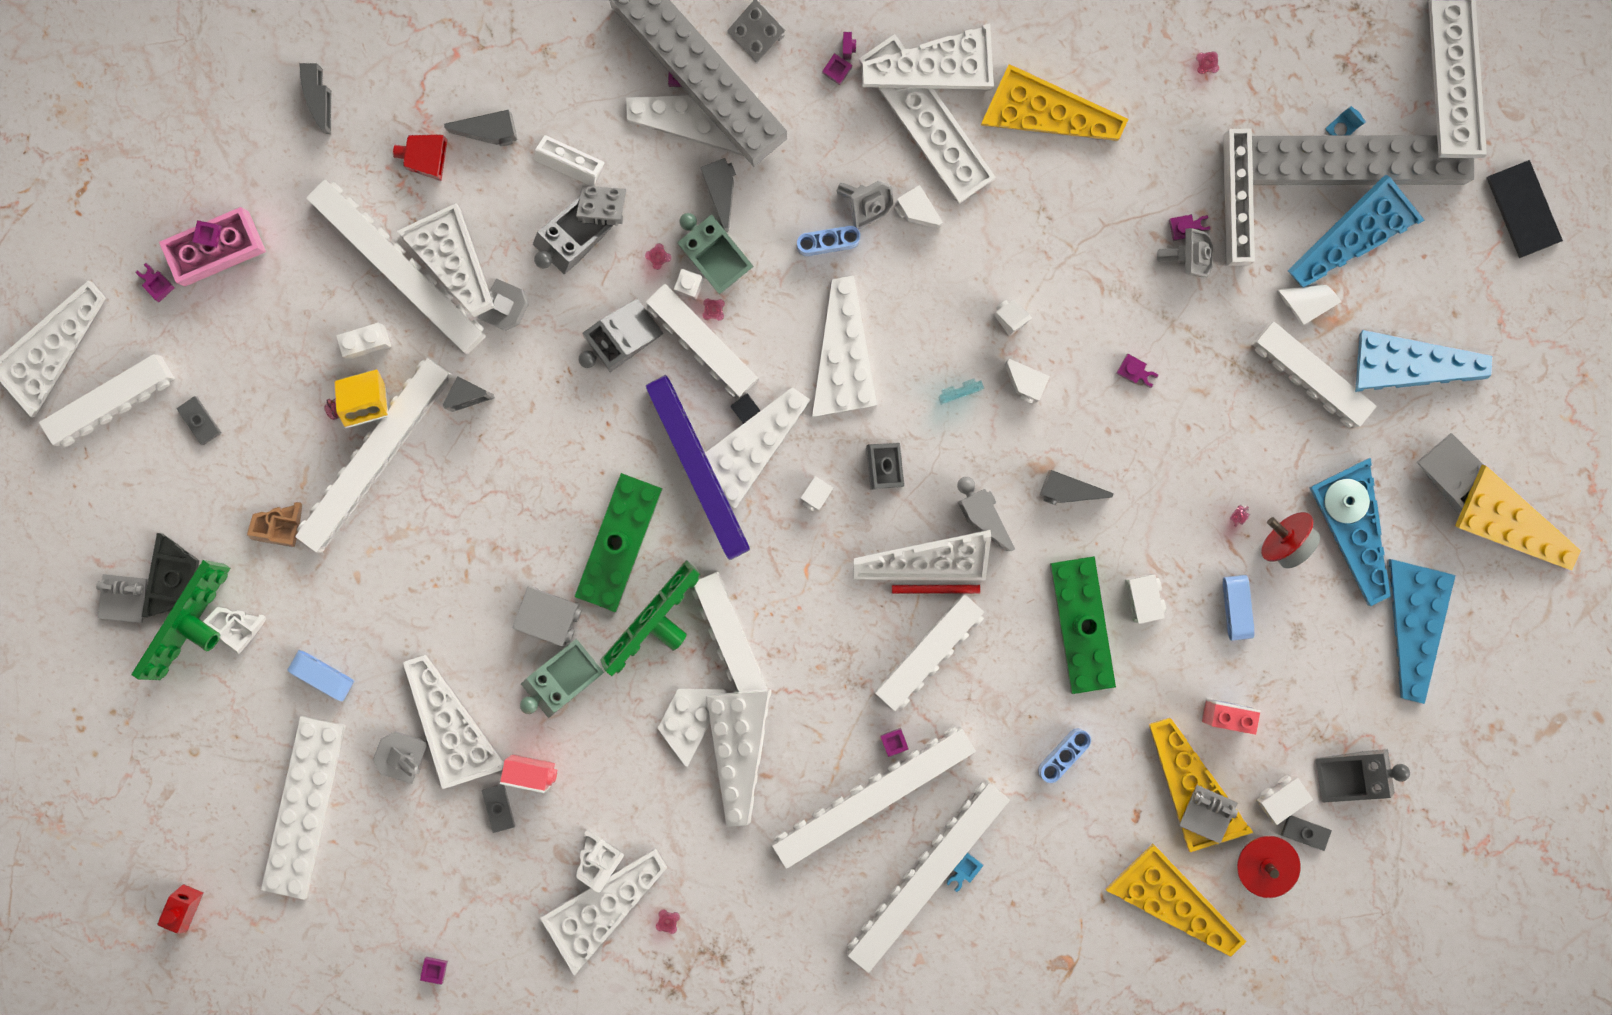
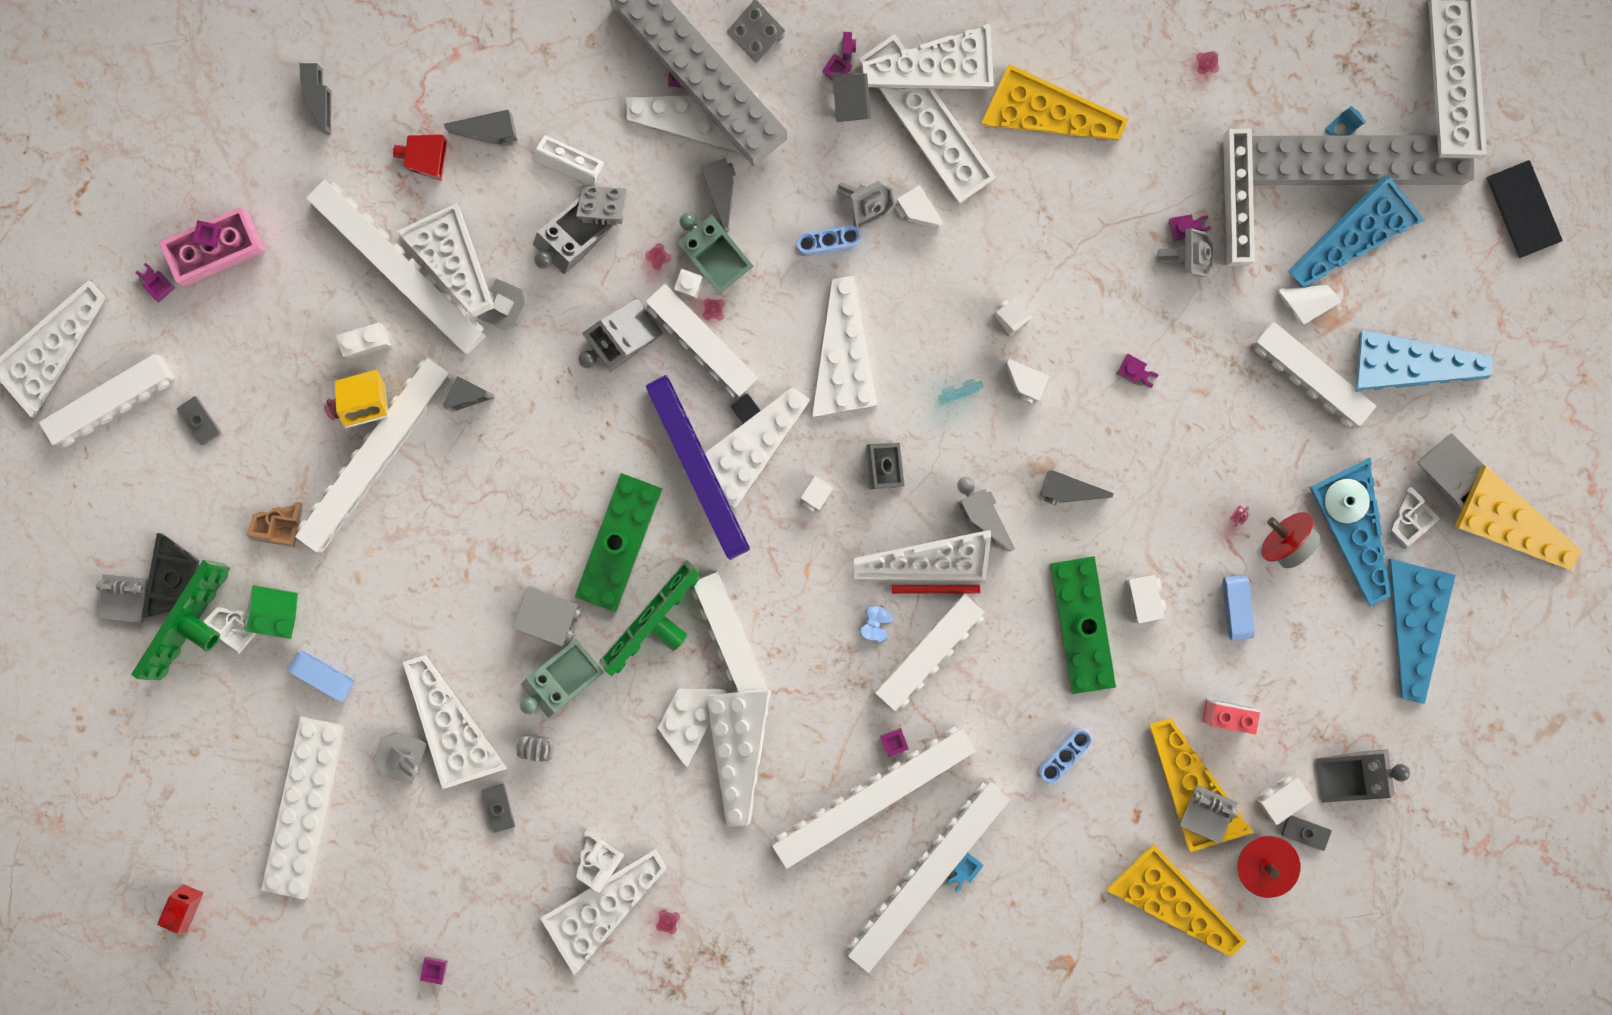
coral piece [500,754,558,793] -> none
none -> green slope [243,585,298,639]
none -> light grey gear [516,735,555,762]
none -> dark grey slope [832,73,871,122]
none -> light blue piece [859,606,893,642]
none -> white slope [1391,487,1440,549]

